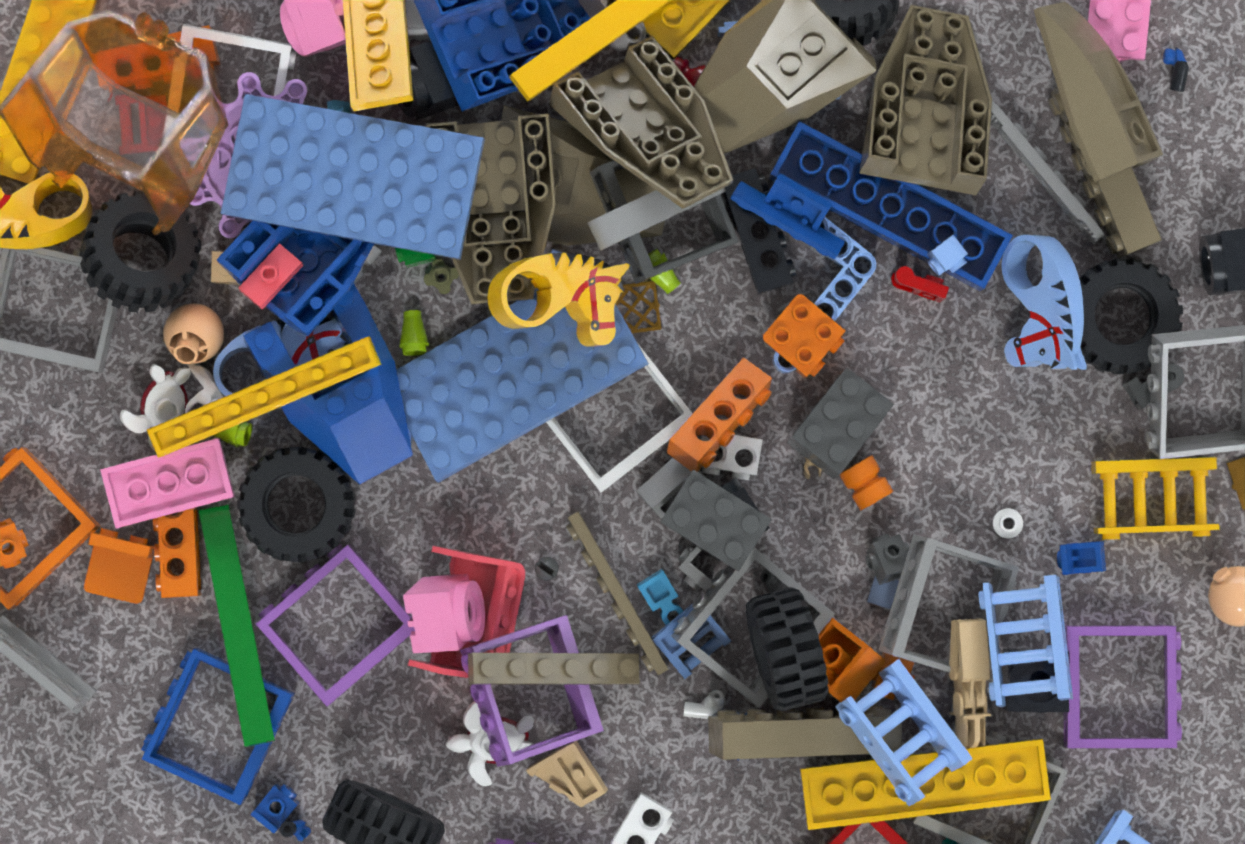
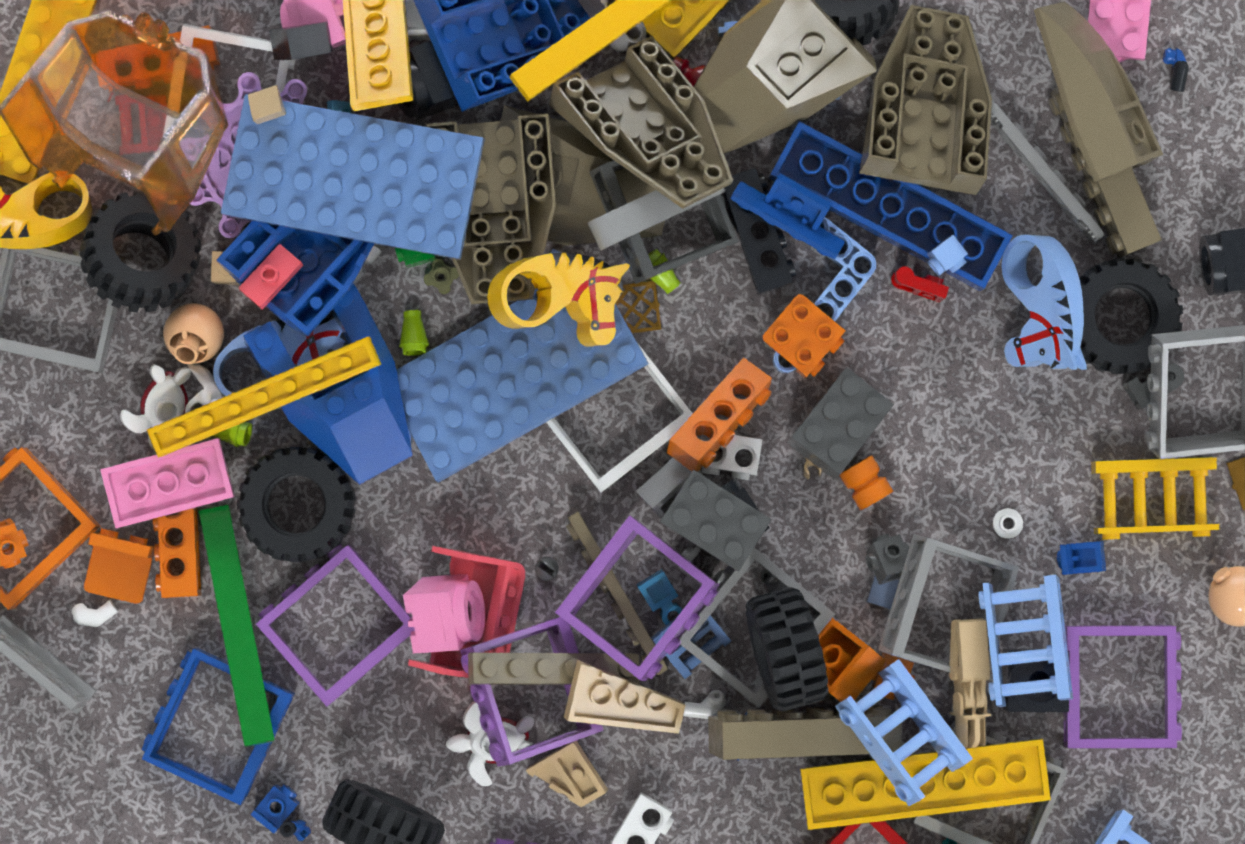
none -> white arm [71,600,119,627]
none -> tan slope [248,85,286,124]
none -> black slope [269,21,333,60]
none -> medium lavender window [555,515,720,681]
none -> tan wing [564,660,686,734]

